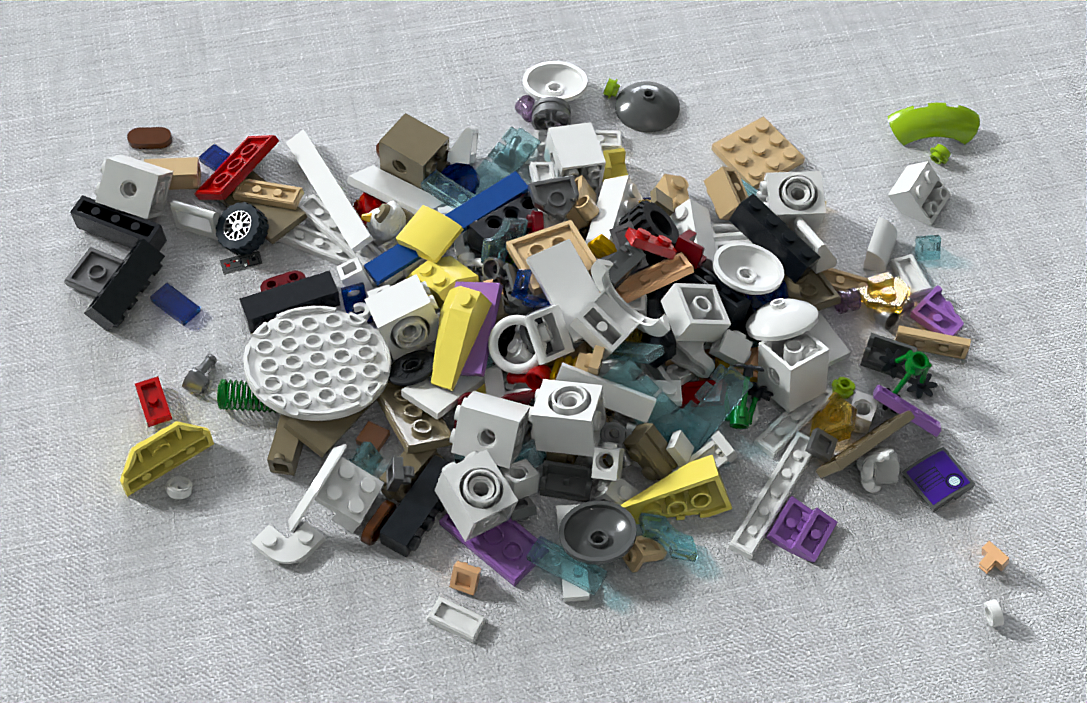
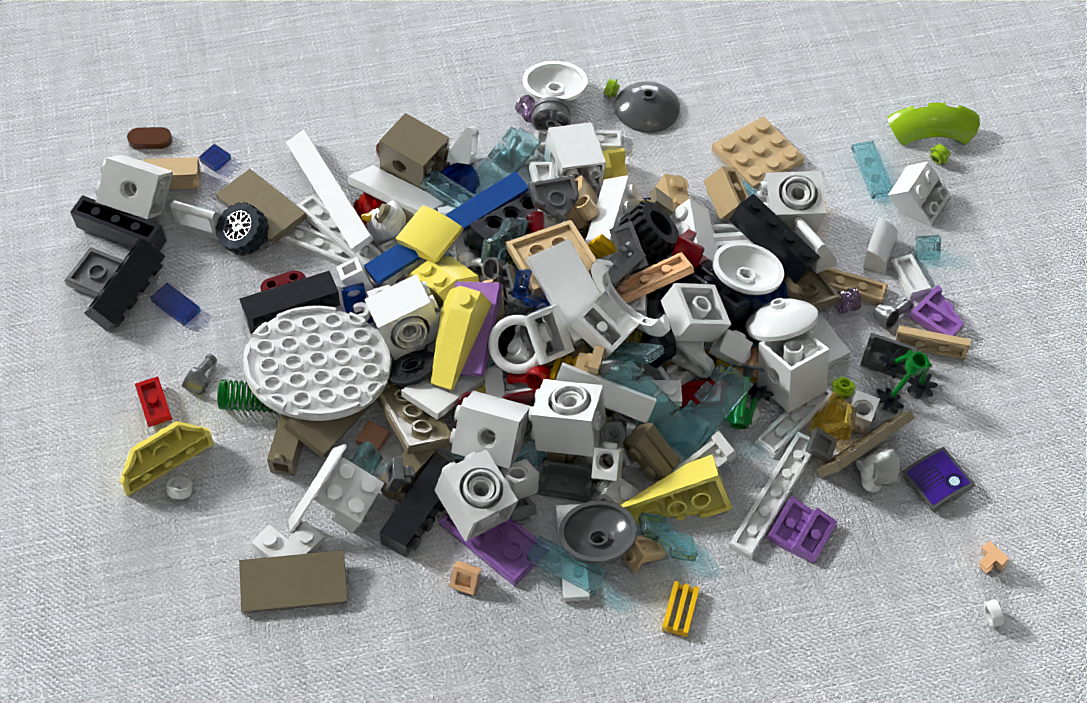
red tile [195,135,279,200] -> none
dark grey sticker [220,251,263,273] -> none
tan tile [232,178,304,210] -> none
reddish brown tile [361,500,397,546] -> none
white tile [427,596,486,643] -> none
red plate [624,228,677,260] -> none
white tile [666,430,694,467] -> none
clear yellow plate [857,272,910,313] -> none
medium lavender tile [873,384,942,437] -> none
none -> dark tan tile [239,550,348,613]
none -> yellow tile [662,581,700,637]
none -> clear light blue tile [851,141,893,199]

